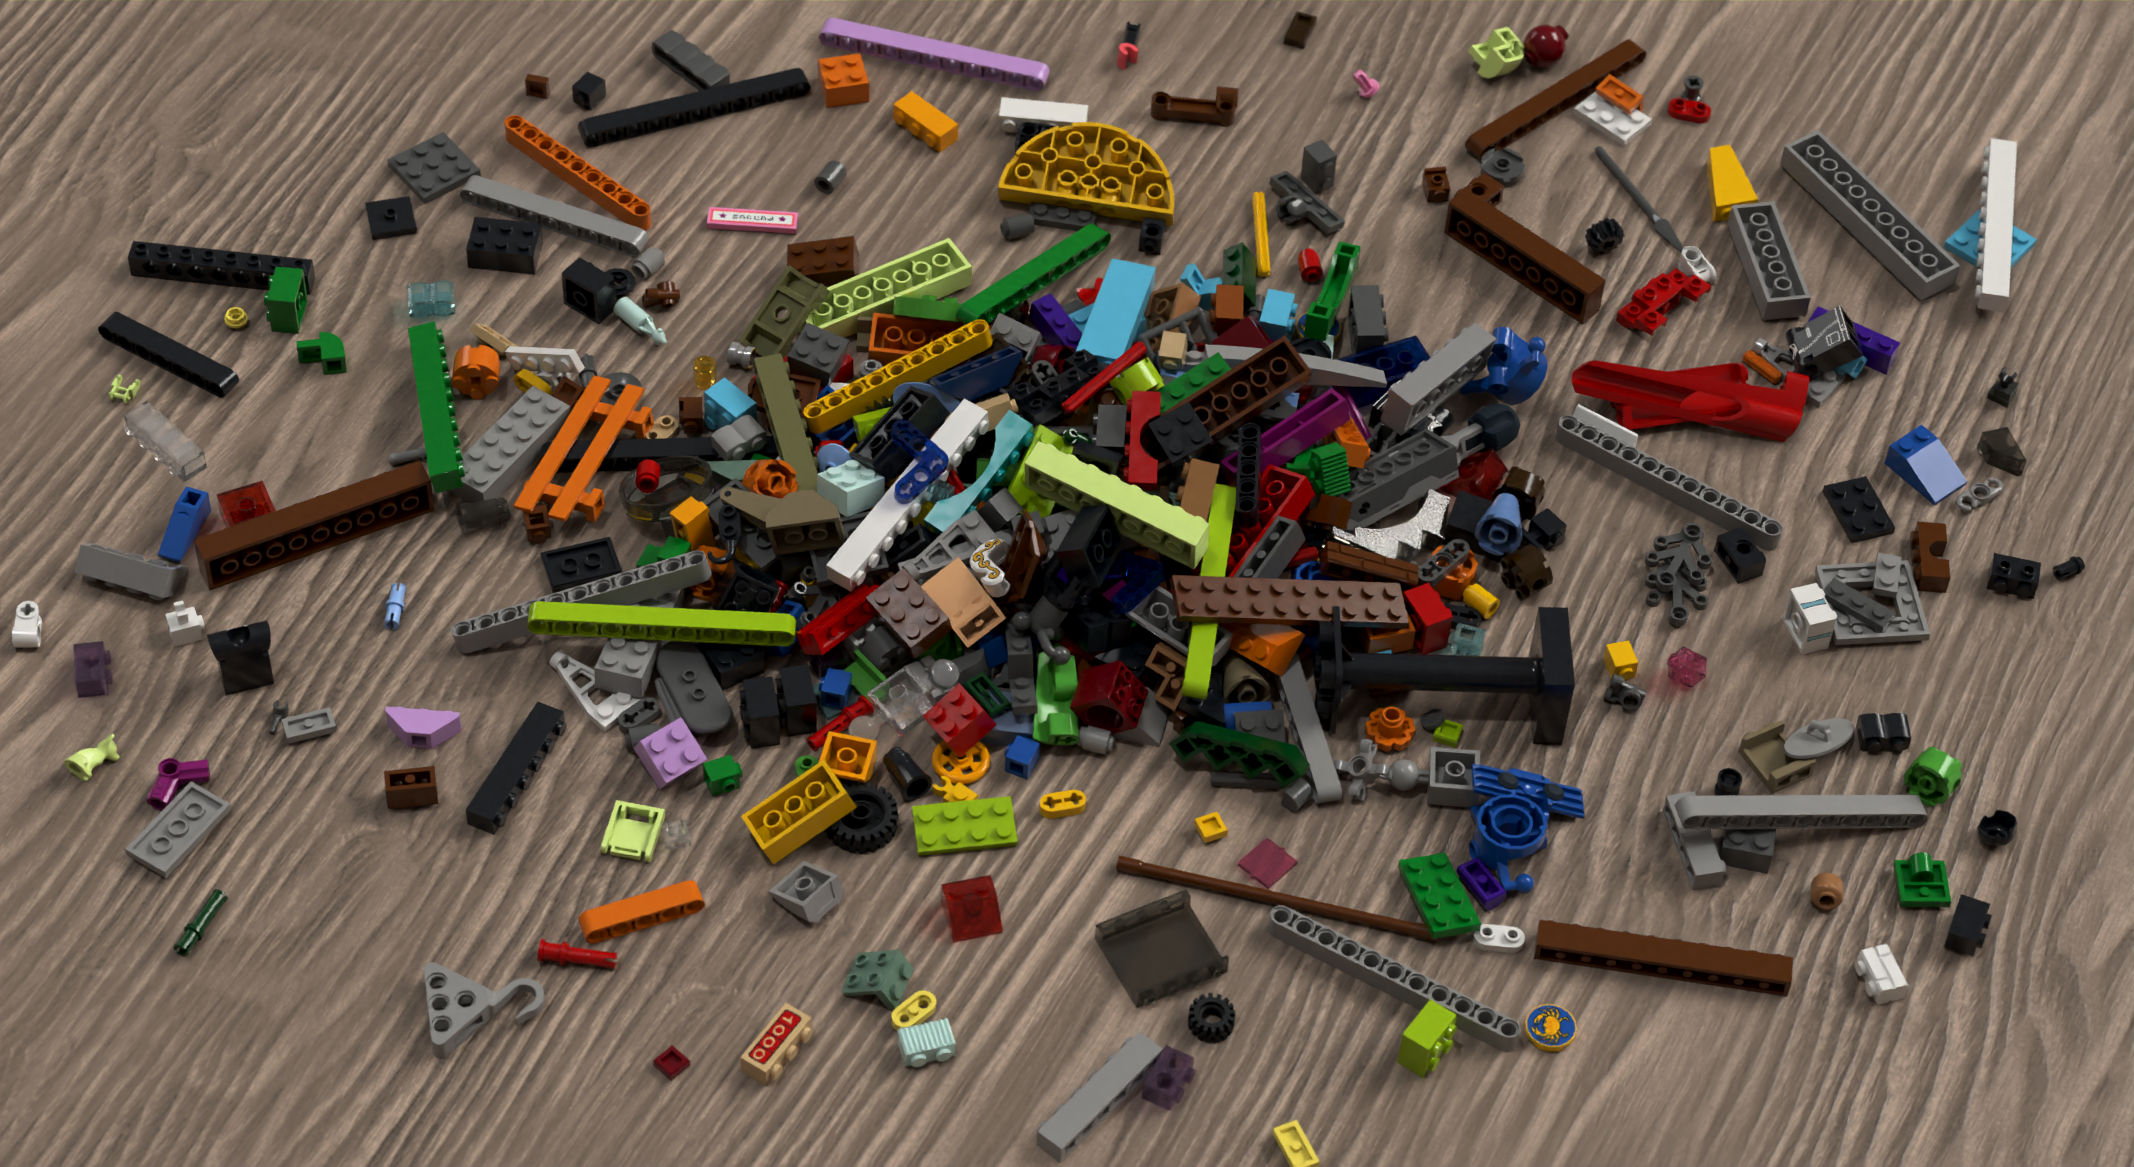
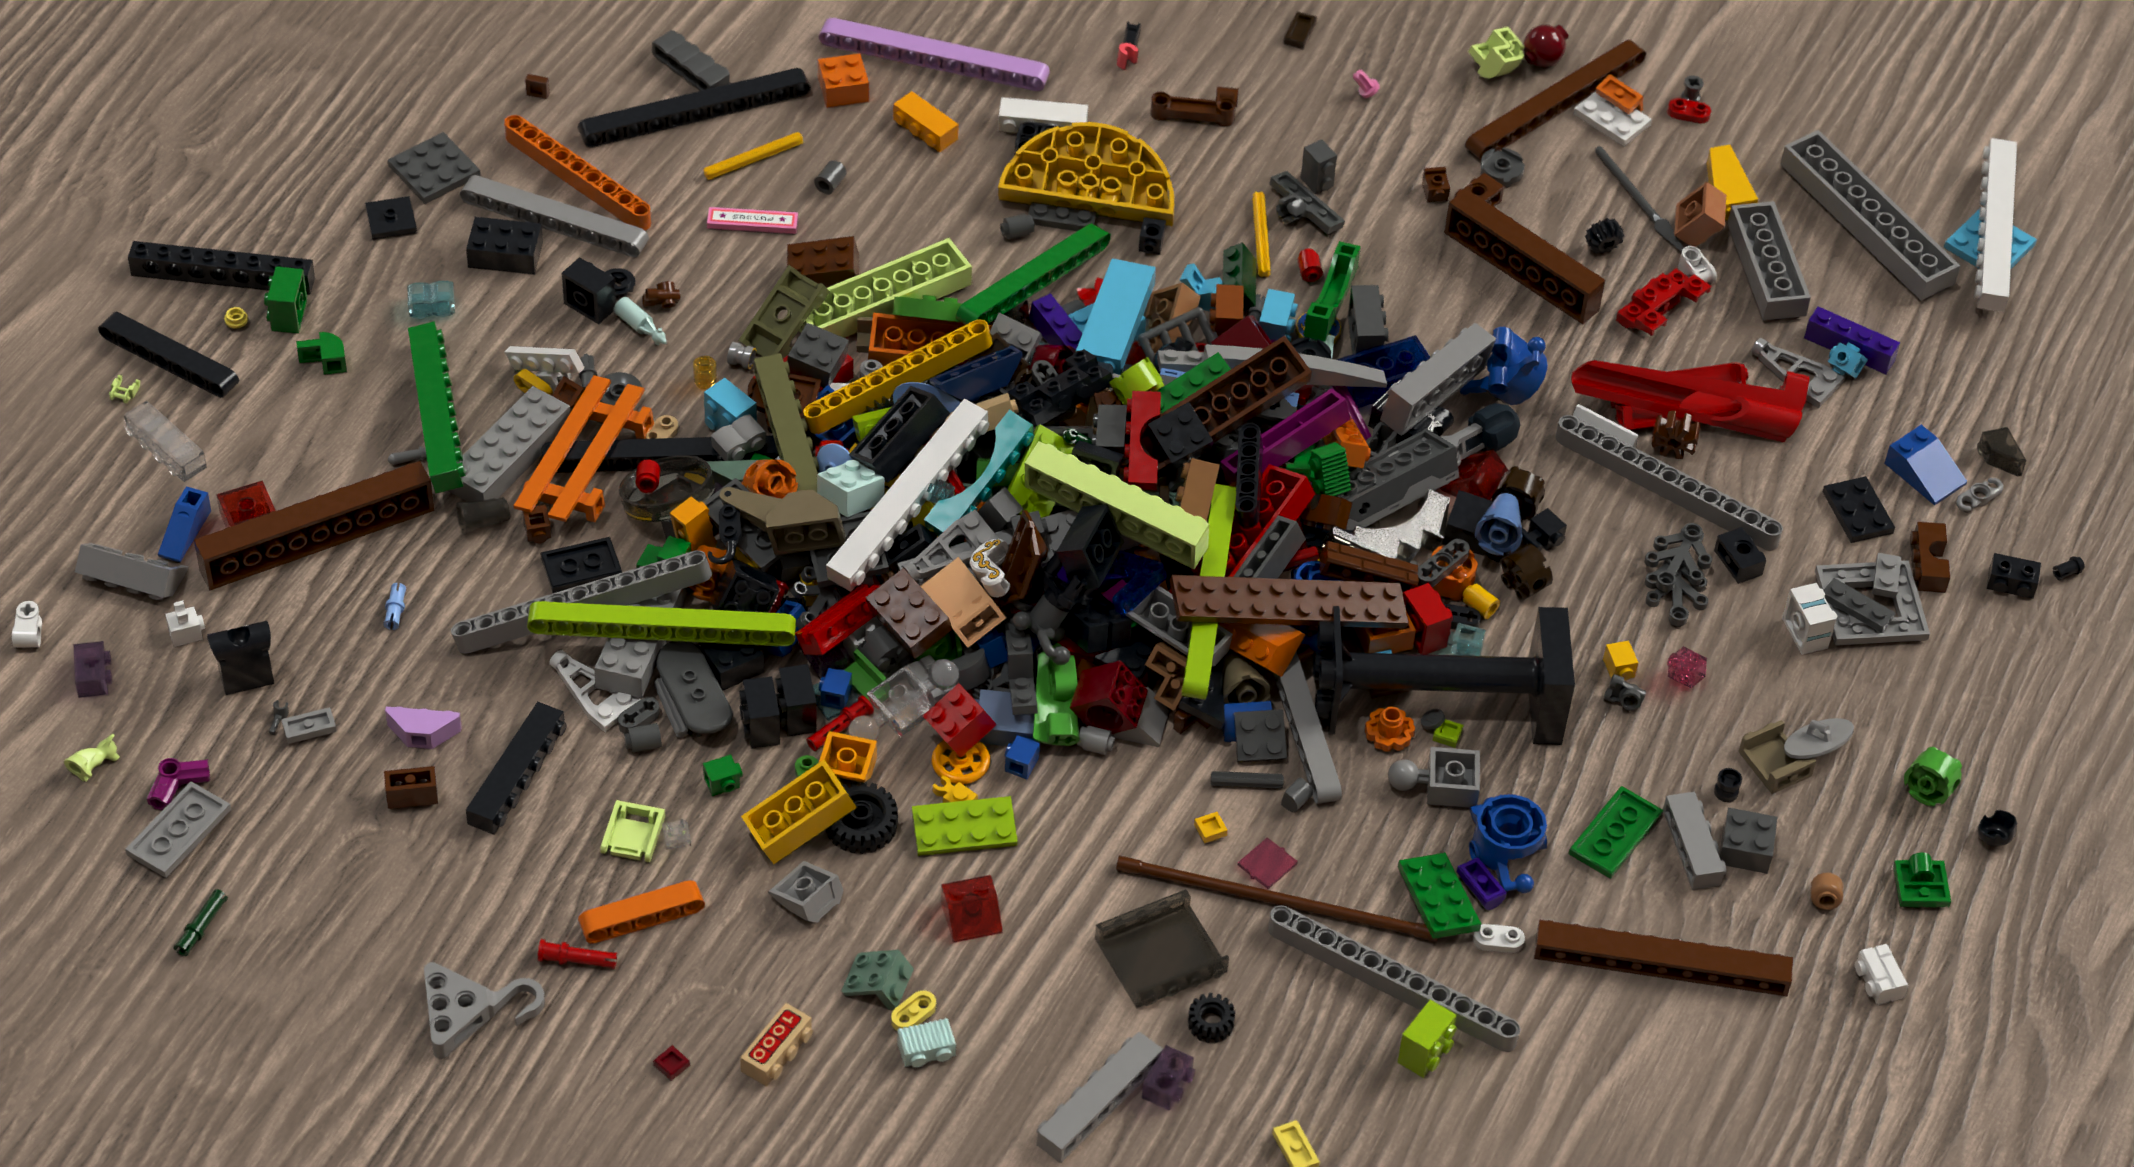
orange brick [452,345,500,400] -> none
tan plate [470,323,518,356] -> none
black brick [572,71,606,111] -> none
light grey brick [632,247,665,280] -> none
lavender brick [634,718,707,790] -> none
reddish brown brick [679,397,703,434] -> none
black plant [883,747,933,801] -> none
clear blue beam [891,419,949,504] -> none
dark green tile [963,672,1011,719] -> none
yellow beam [1039,790,1086,819] -> none
red axle [1062,341,1147,414] -> none
tan brick [1159,331,1188,370] -> none
dark green brick [1169,721,1310,788] -> none
light grey pin [1334,739,1393,801] -> none
blue piece [1471,764,1585,822] -> none
tile [1524,1004,1577,1052] -> none
light grey beam [1675,795,1928,830] -> none
orange axle [1742,350,1782,384] -> none
black piece [1785,306,1863,382] -> none
black brick [1856,713,1911,752] -> none
black brick [1944,894,1992,956] -> none
pearl dark grey piece [1987,367,2019,408] -> none
none -> yellow axle [703,132,803,180]
none -> green tile [1568,786,1663,879]
none -> reddish brown gear [1651,411,1700,459]
none -> nougat brick [1674,182,1726,247]

